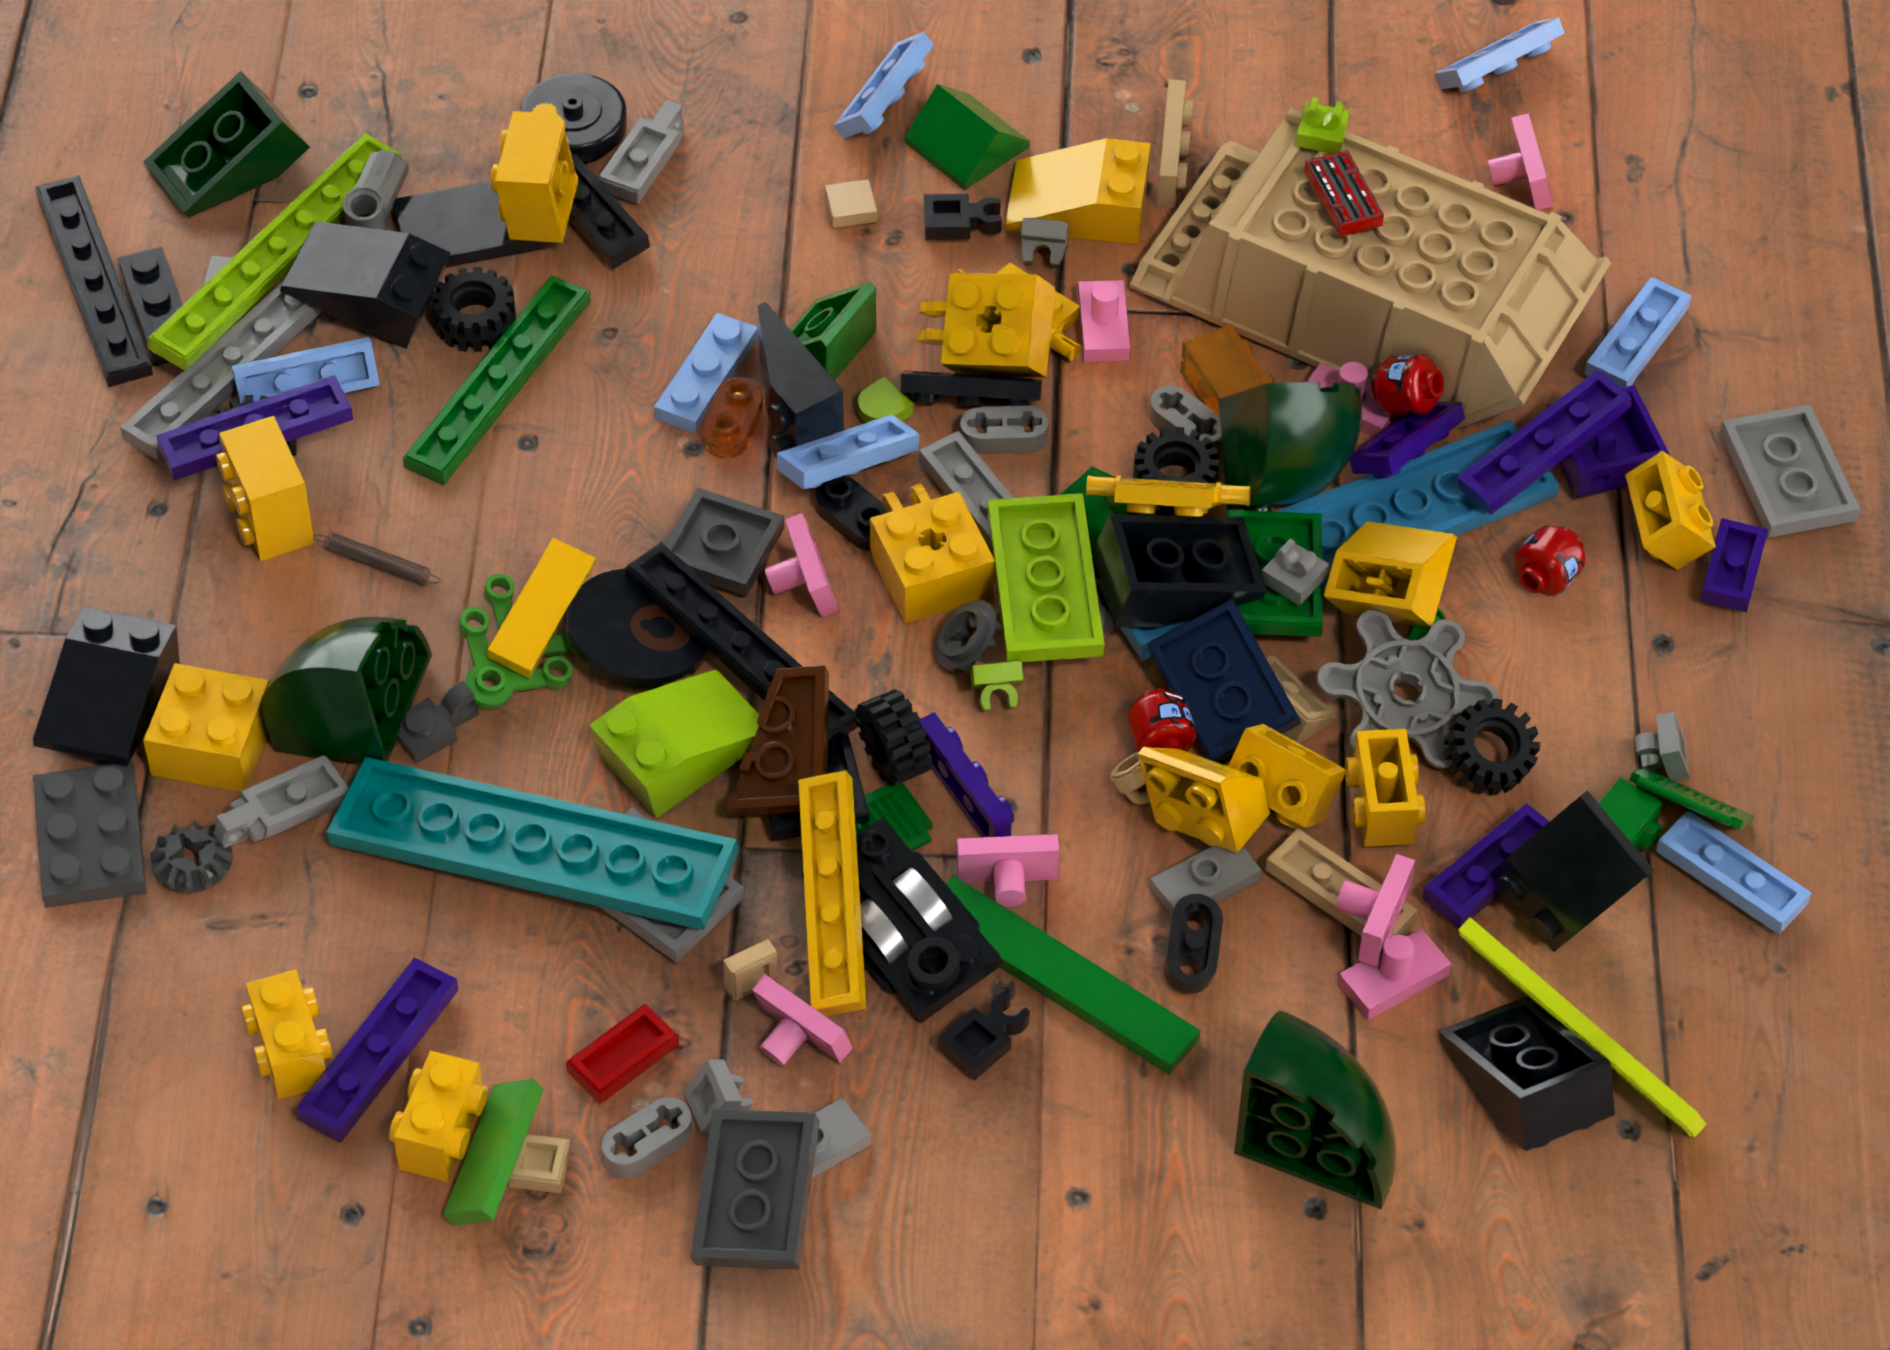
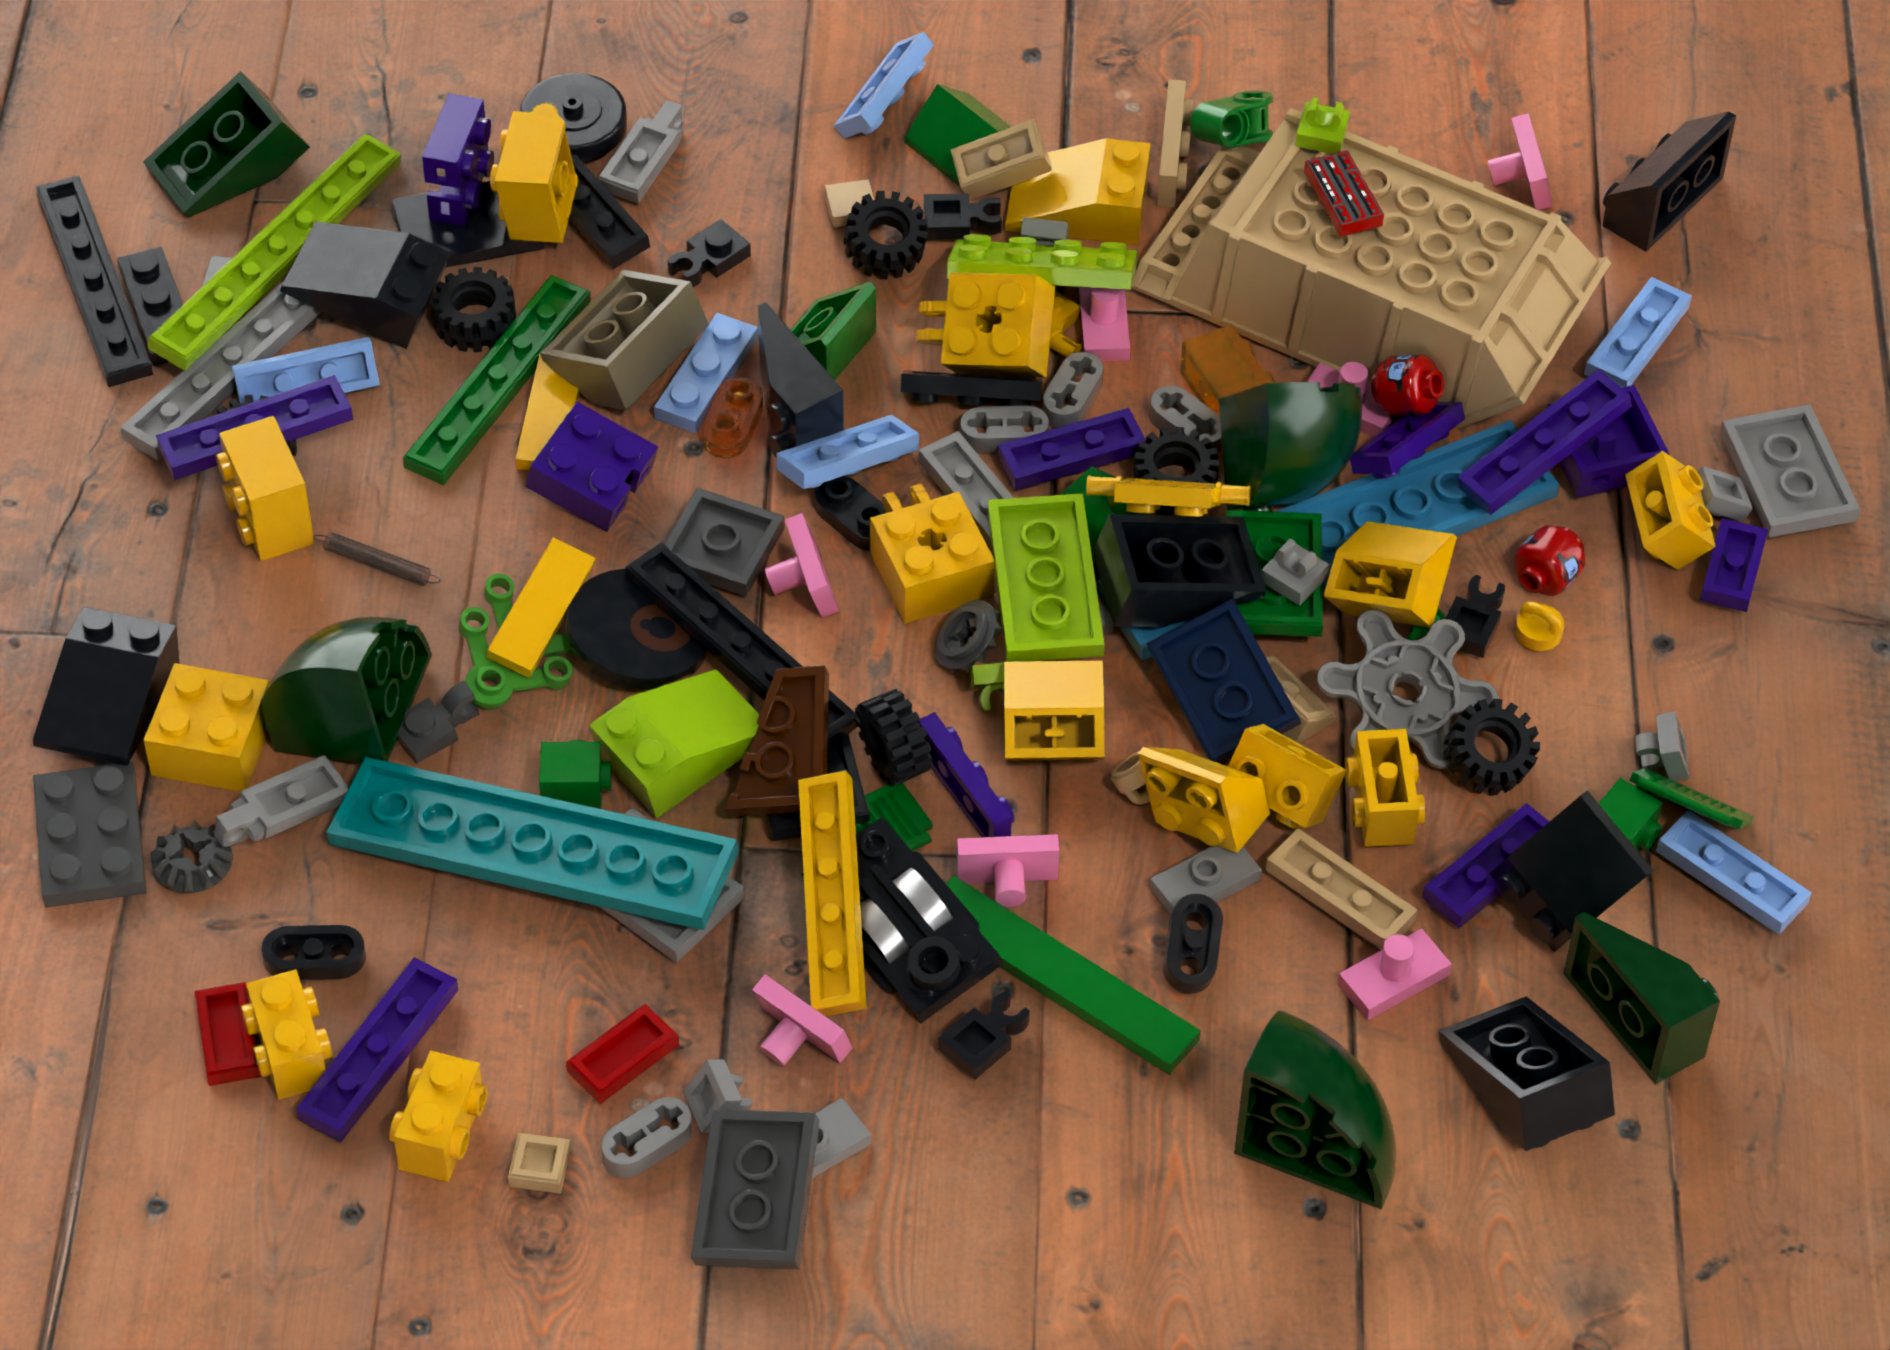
light grey piece [343,149,409,230] -> none
bright green tile [443,1078,543,1226] -> none
tan tile [723,939,778,1001] -> none
lime tile [858,376,914,423] -> none
red head [1127,689,1197,752] -> none
bright pink tile [1336,854,1415,967] -> none
light blue plate [1434,17,1565,93] -> none
neon yellow tile [1458,917,1707,1137] -> none
none -> red tile [195,982,261,1086]
none -> black plate [261,925,366,980]
none -> dark purple piece [422,93,494,226]
none -> yellow tile [515,354,581,471]
none -> dark purple piece [525,402,658,532]
none -> green brick [539,740,612,809]
none -> dark tan slope [540,270,709,410]
none -> black plate [668,219,751,288]
none -> black tyre [843,191,928,279]
none -> lime plate [947,234,1138,290]
none -> tan slope [951,119,1052,200]
none -> dark purple plate [998,408,1146,490]
none -> yellow slope [1004,661,1105,761]
none -> light grey beam [1042,352,1104,428]
none -> green piece [1190,91,1273,148]
none -> black plate [1445,575,1505,658]
none -> yellow tile [1515,601,1564,651]
none -> dark green slope [1563,912,1720,1085]
none -> black slope [1602,112,1736,252]
none -> light grey plate [1698,466,1753,522]

